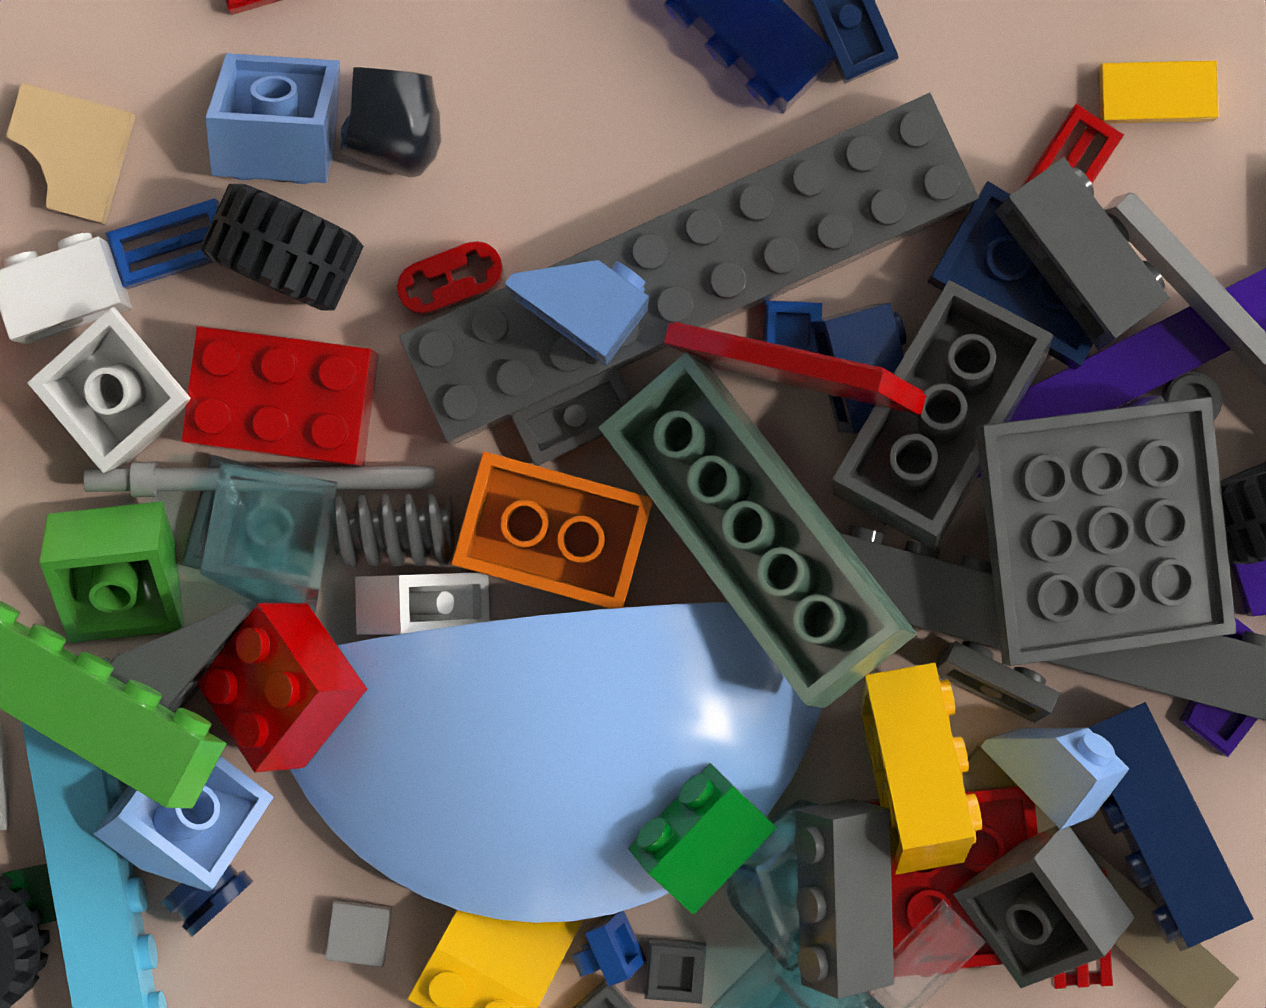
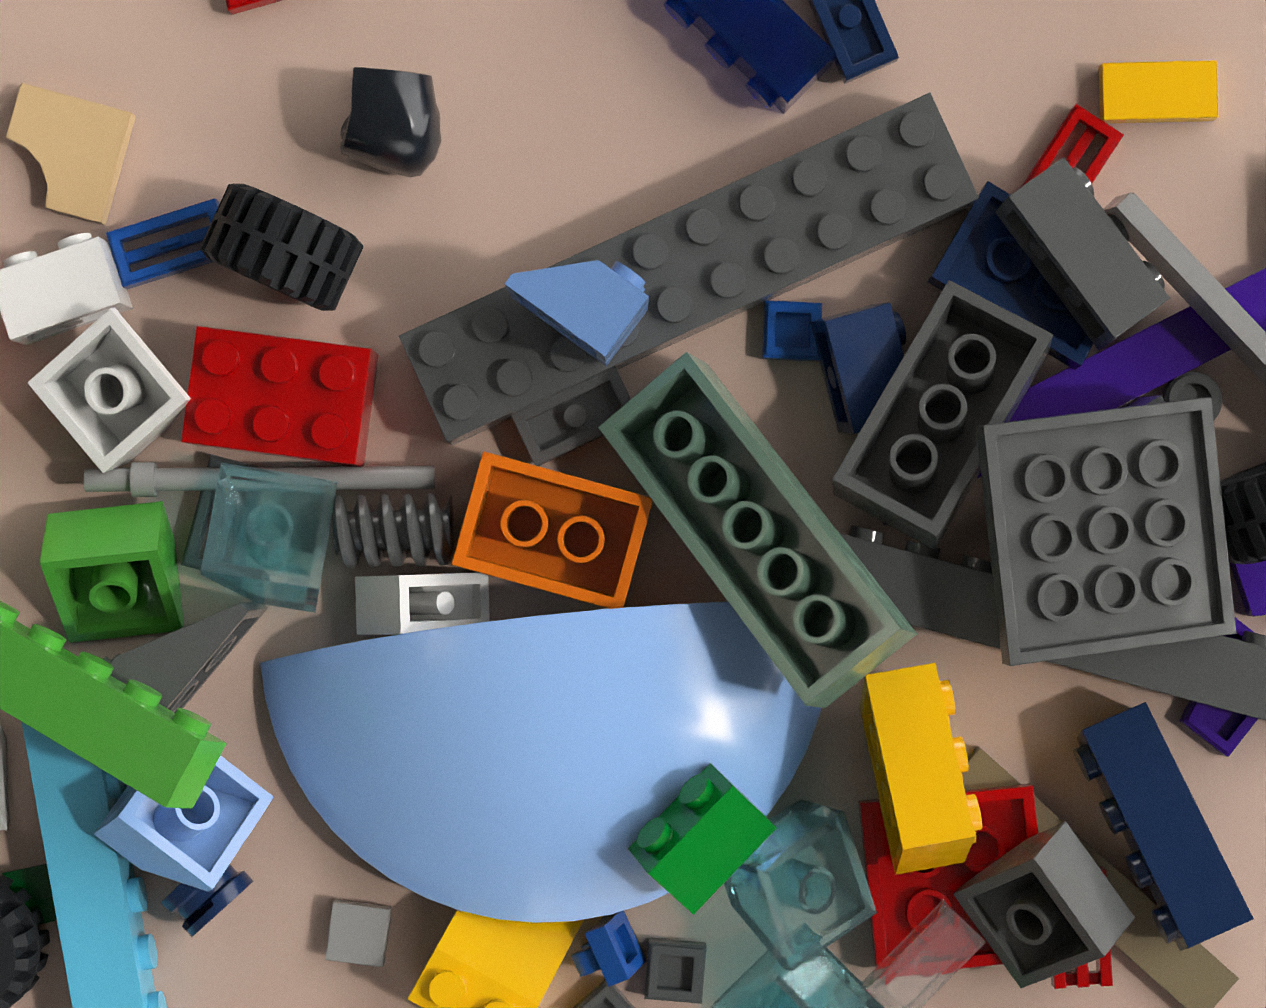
red brick [196,603,367,773] -> none
medium blue slope [205,53,340,184] -> none
red beam [397,241,504,316] -> none
red tile [664,322,927,415] -> none
dark grey brick [794,798,894,999] -> none
dark grey plate [936,641,1060,723] -> none
slope [981,728,1129,830] -> none

